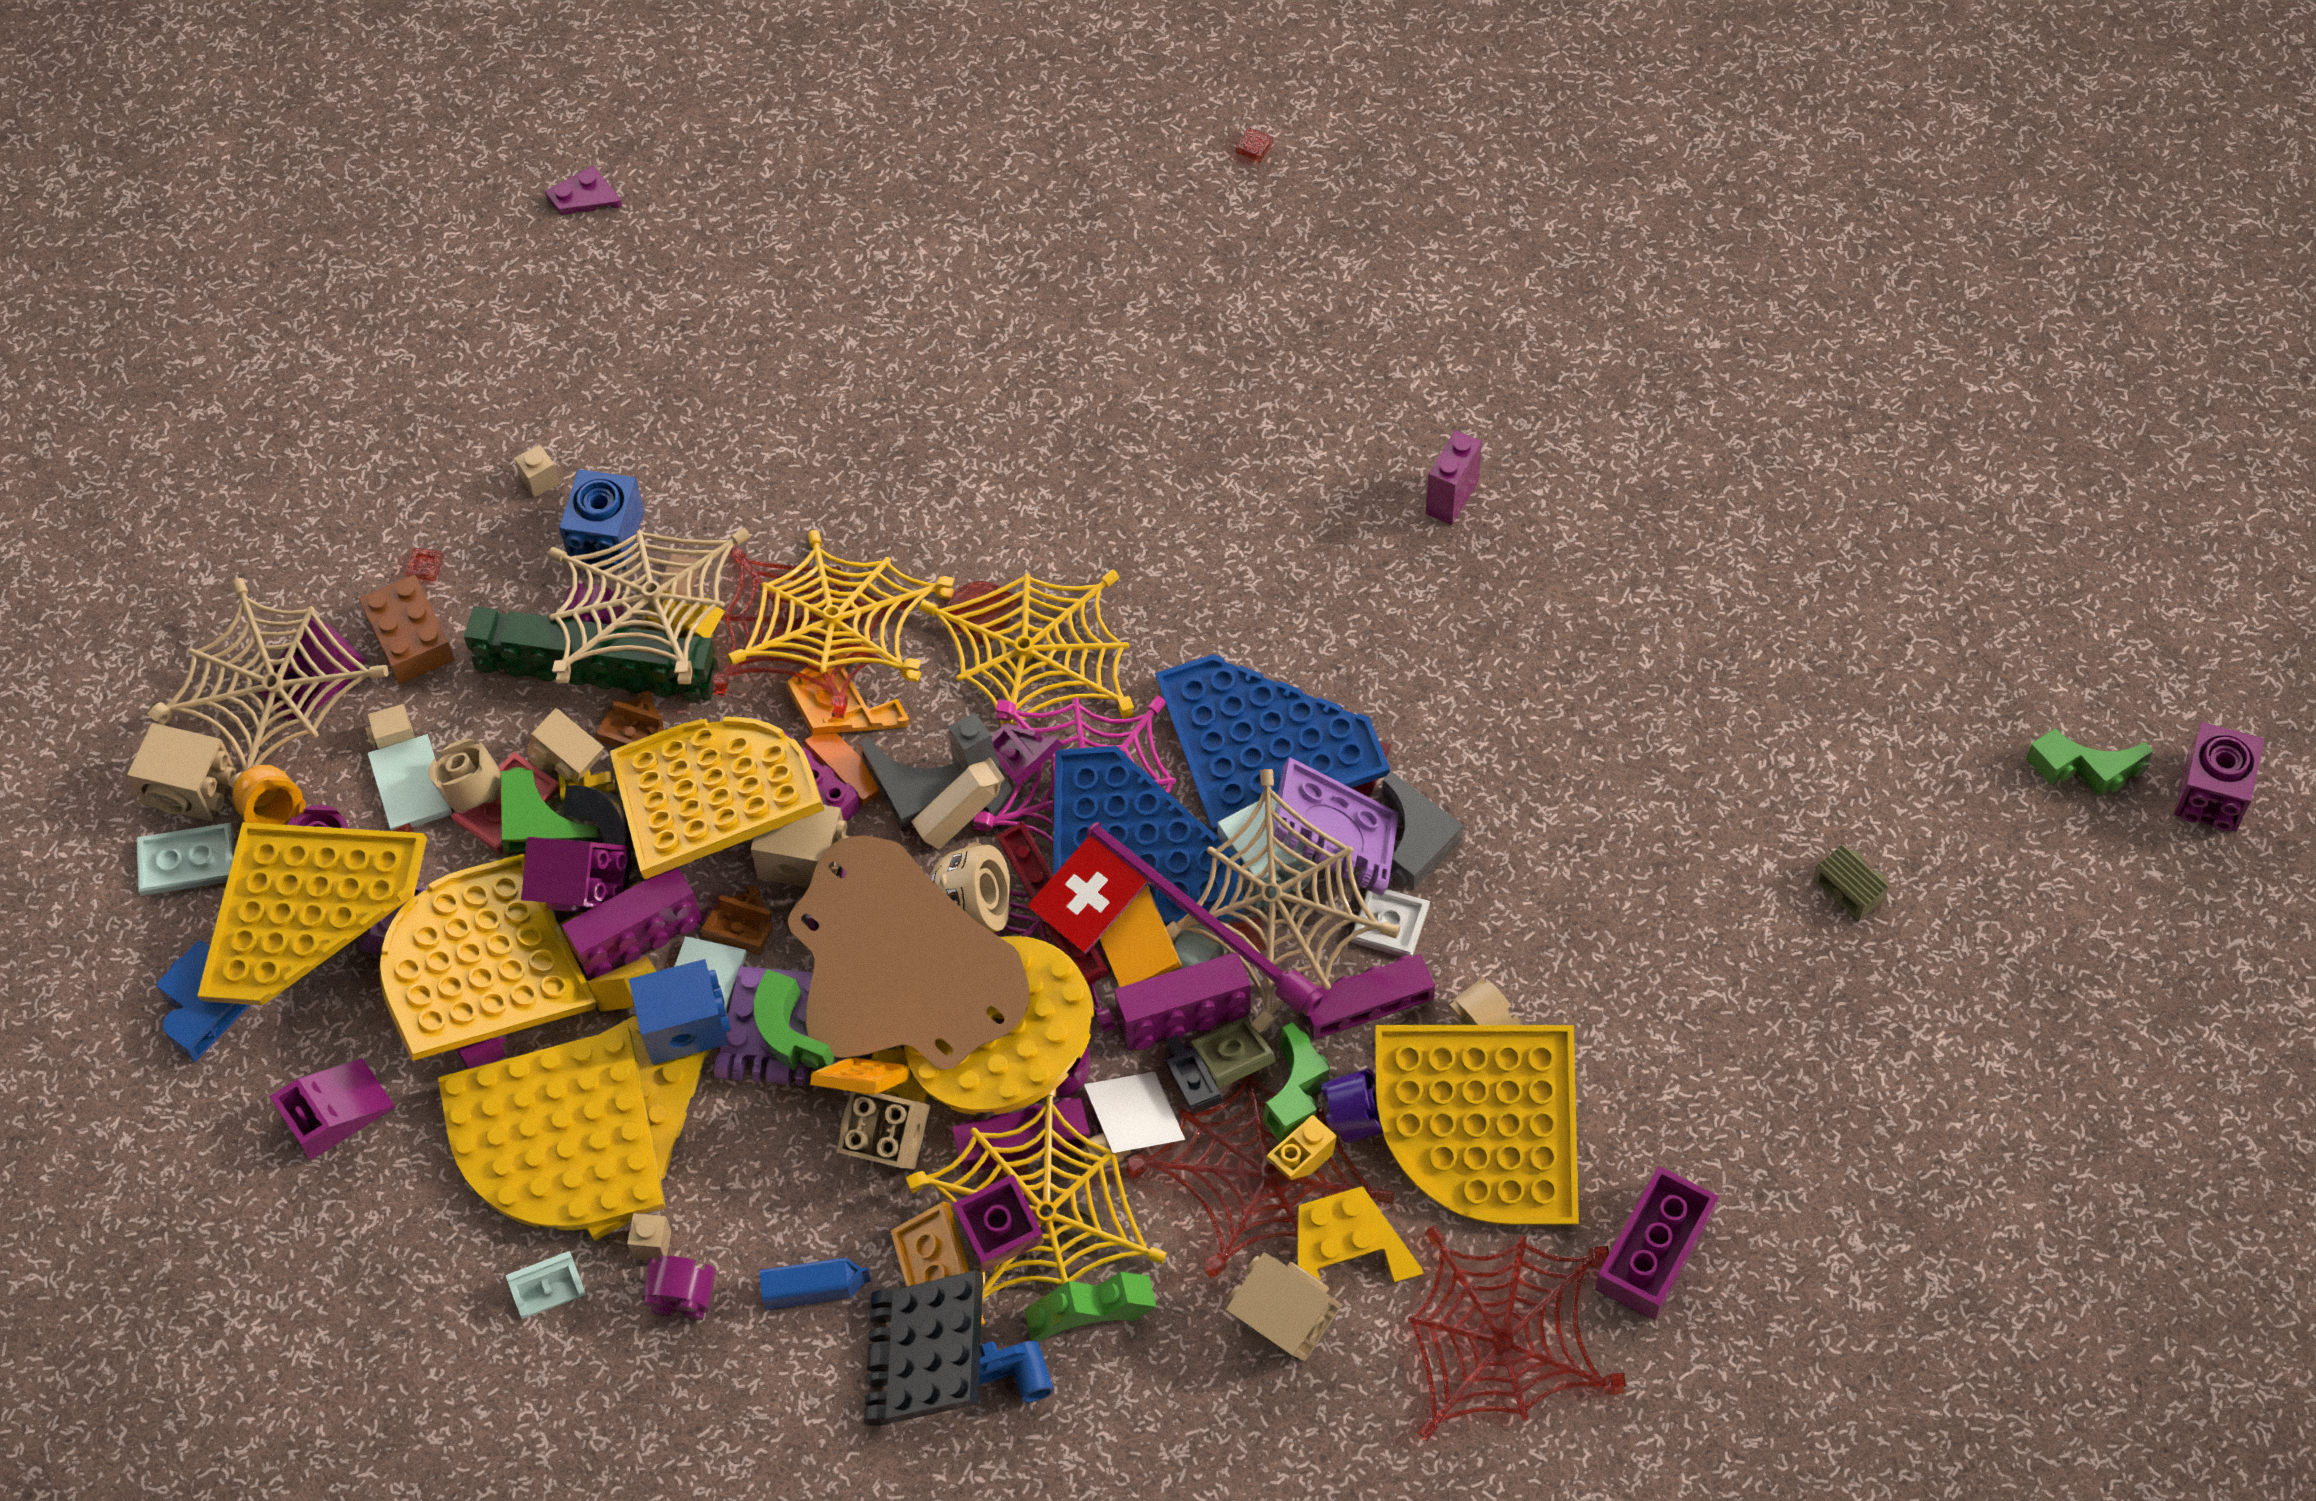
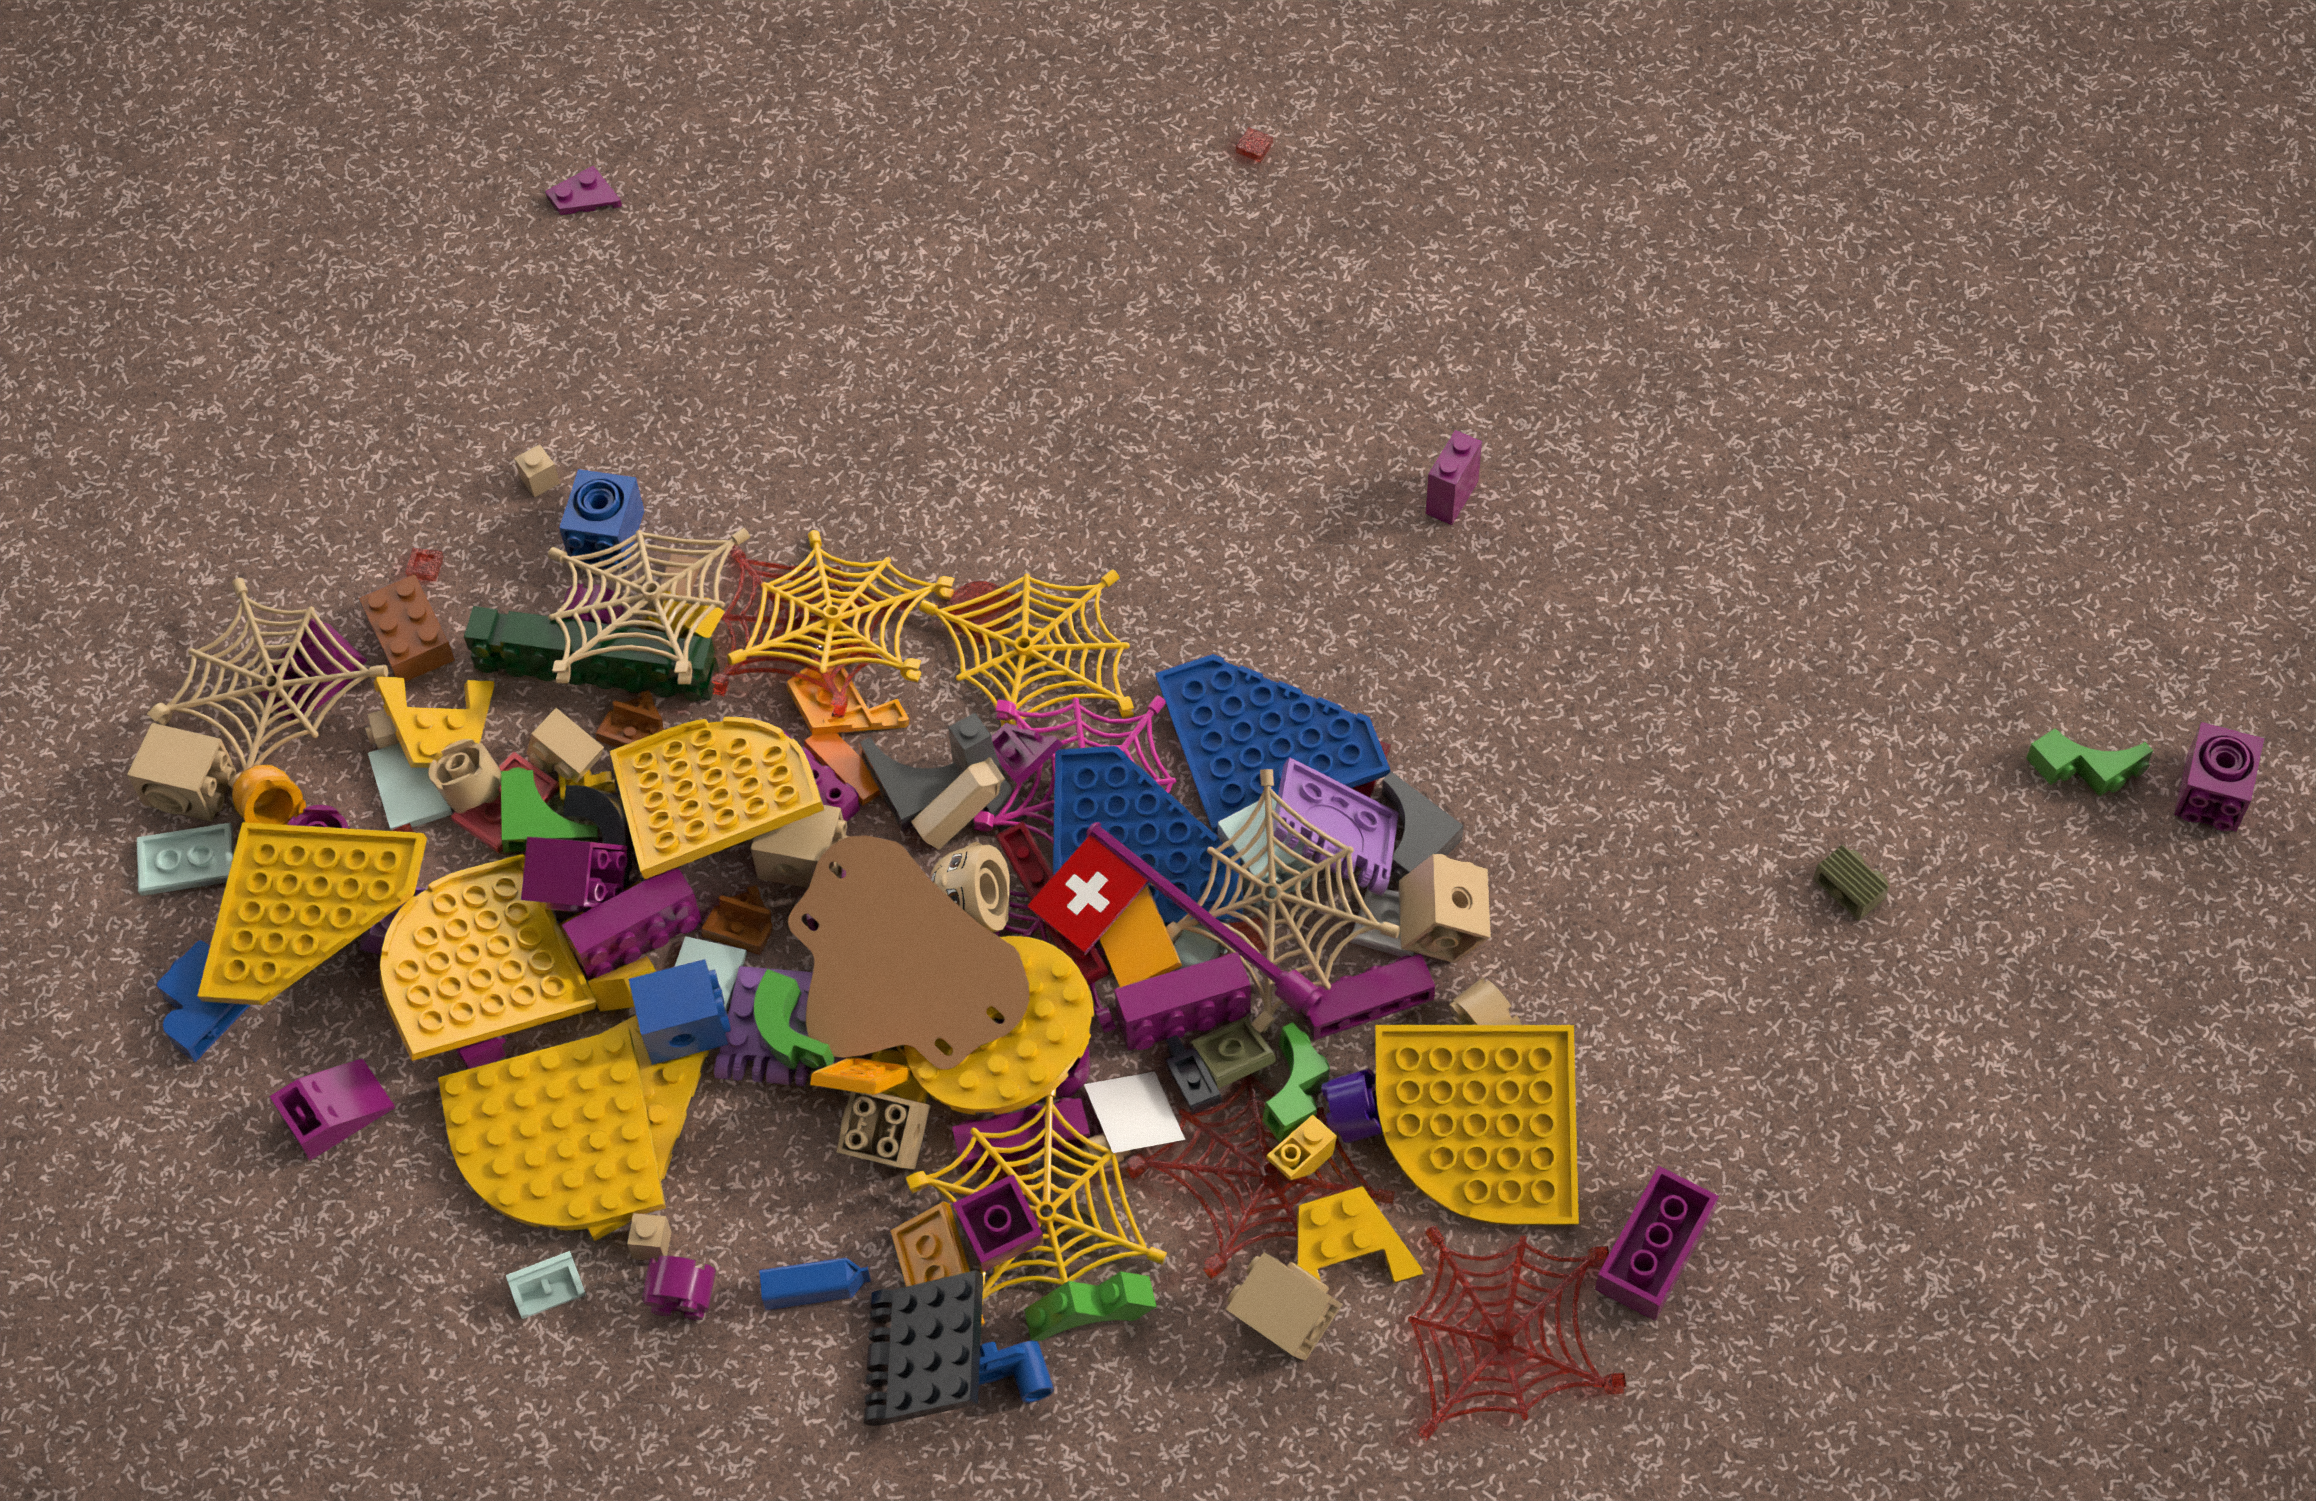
none -> yellow wing [374,677,494,768]
none -> tan brick [1399,854,1491,963]

